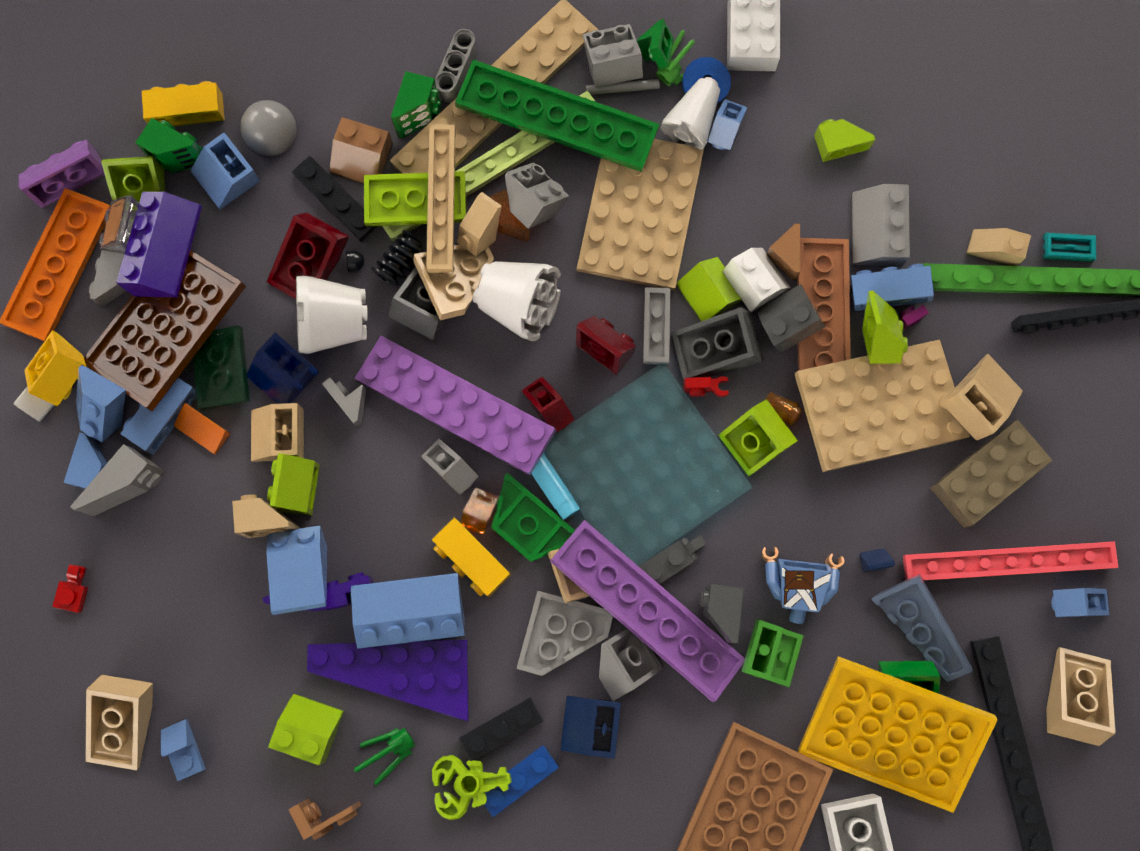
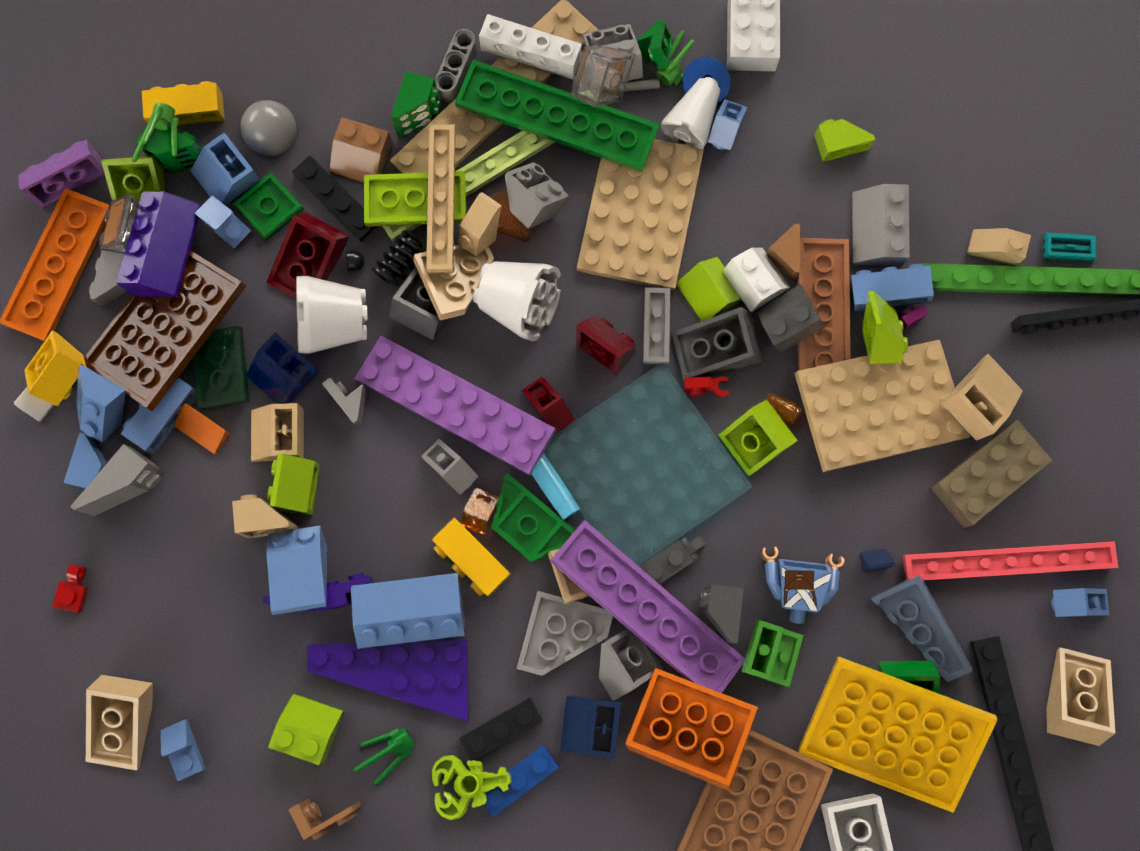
none -> bright green plant [132,103,179,162]
none -> medium blue slope [194,195,251,249]
none -> green tile [233,172,304,242]
none -> white brick [479,14,582,80]
none -> clear slope [571,45,636,107]
none -> orange slope [625,668,758,791]

